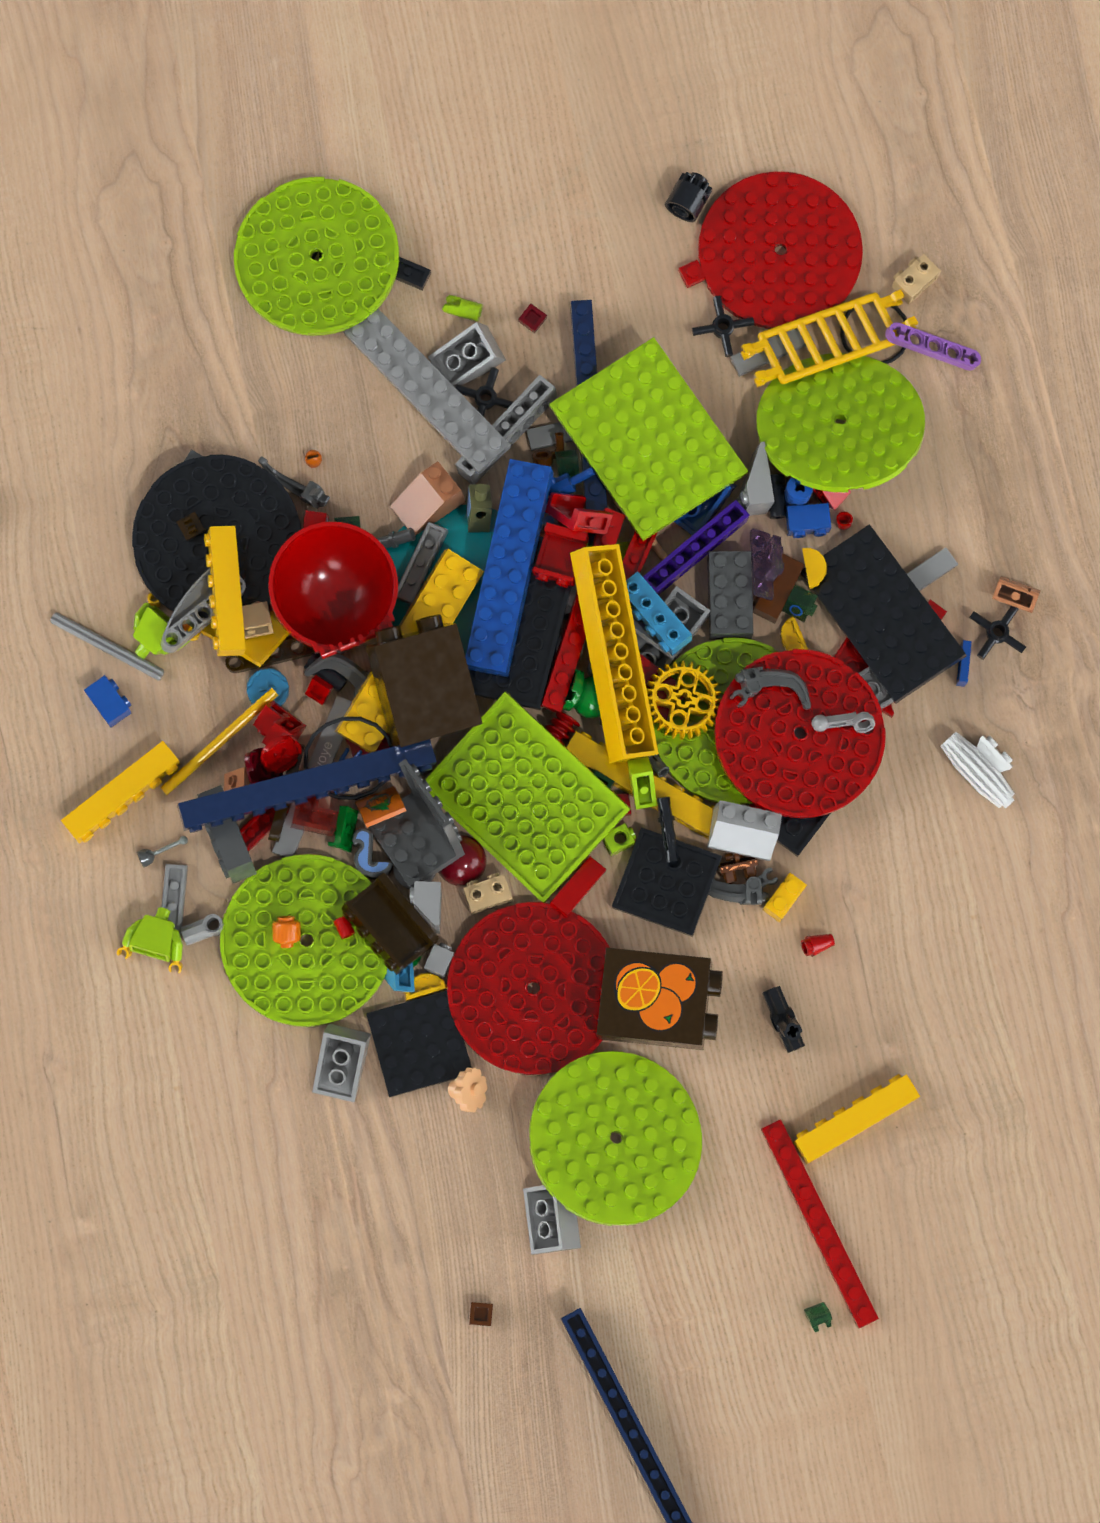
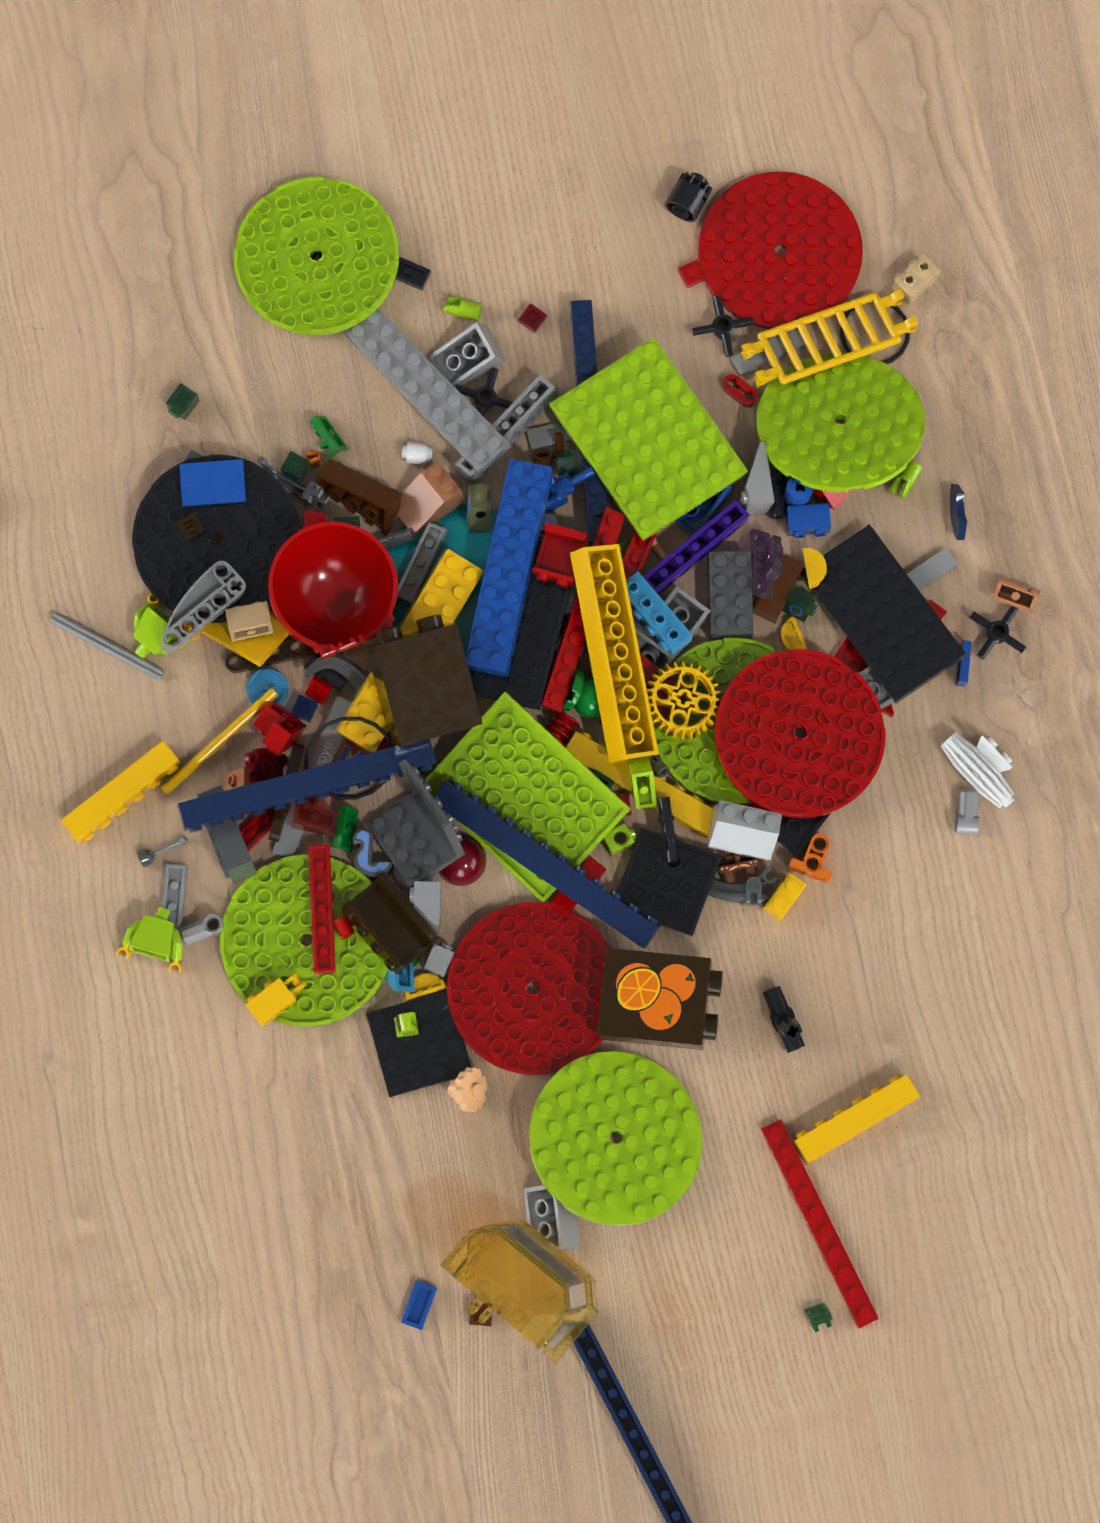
blue brick [84,675,132,728] -> none
yellow brick [204,526,246,656] -> none
red tile [260,735,302,773] -> none
orange head [272,916,301,948] -> none
light grey slope [312,1024,371,1102] -> none
orange slope [355,786,406,827] -> none
tan brick [463,873,512,915] -> none
red panel [545,492,612,534] -> none
dark grey piece [730,667,811,710] -> none
red cone [801,933,835,957] -> none
light grey piece [812,711,875,733] -> none
red hinge [836,512,853,530] -> none
medium lavender beam [885,322,981,371] -> none
none -> clear green brick [166,383,200,420]
none -> blue tile [179,459,247,507]
none -> yellow brick [245,973,307,1028]
none -> clear green brick [280,451,310,484]
none -> clear blue plate [291,694,319,723]
none -> red tile [308,844,336,974]
none -> green plate [310,416,349,458]
none -> reddish brown wedge [316,458,402,536]
none -> lime leg [394,1012,419,1038]
none -> blue tile [401,1280,437,1330]
none -> white brick [402,442,432,465]
none -> dark blue brick [435,780,661,949]
none -> clear yellow windscreen [440,1220,598,1364]
none -> red beam [722,374,758,408]
none -> orange tile [787,834,833,884]
none -> lime hinge [888,460,923,499]
none -> dark blue tile [950,484,967,540]
none -> light grey piece [955,791,979,835]

